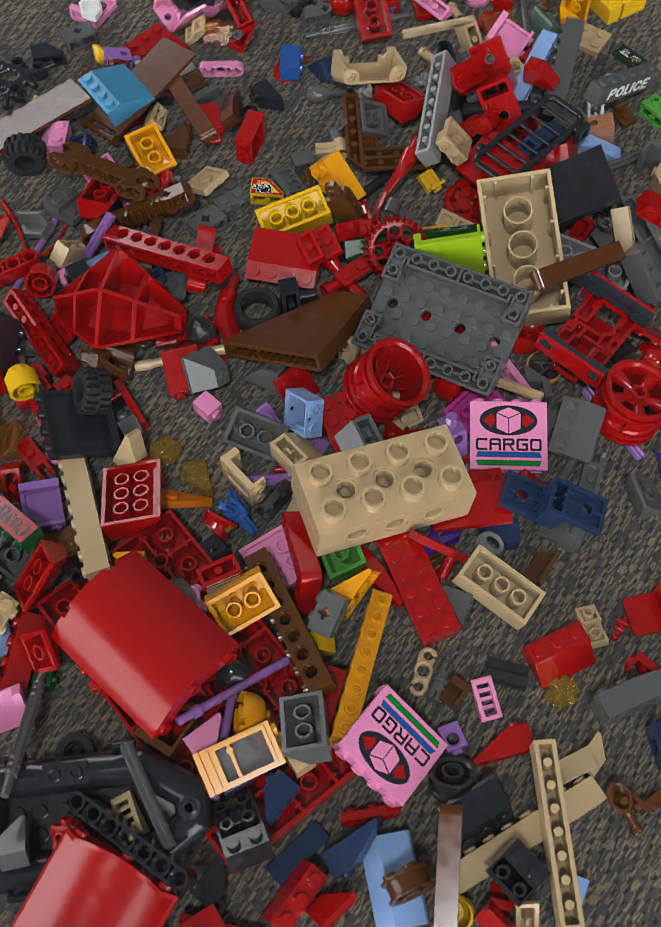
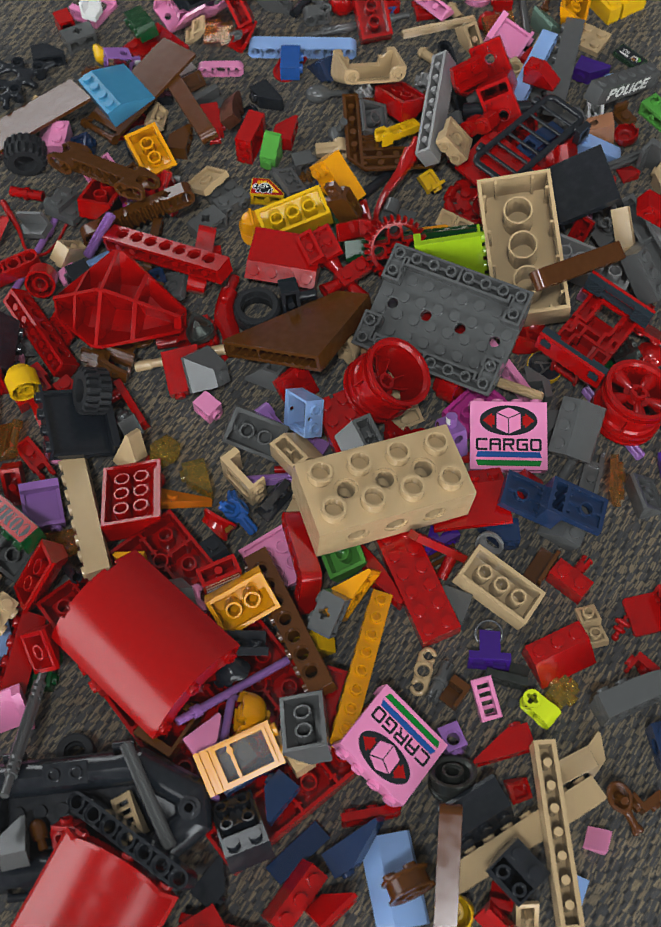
none -> red pin [9,186,45,202]
none -> reddish brown cylinder [28,819,49,852]
none -> red brick [52,7,75,31]
none -> dark green brick [123,5,159,43]
none -> black bracket [224,630,269,656]
none -> light orange piece [239,208,261,246]
none -> light blue beam [248,36,357,59]
none -> bright green slope [259,130,283,170]
none -> red slope [272,115,299,151]
none -> yellow plate [374,118,420,147]
none -> dark purple piece [467,619,511,672]
none -> red slope [503,777,533,805]
none -> neon yellow piece [519,689,561,730]
none -> red brick [545,555,594,605]
none -> dark purple slope [572,55,611,84]
none -> bright pink slope [582,826,612,855]
none -> clear orange plate [609,454,626,507]
none -> red hair [614,123,639,147]
none -> red slope [616,165,641,184]

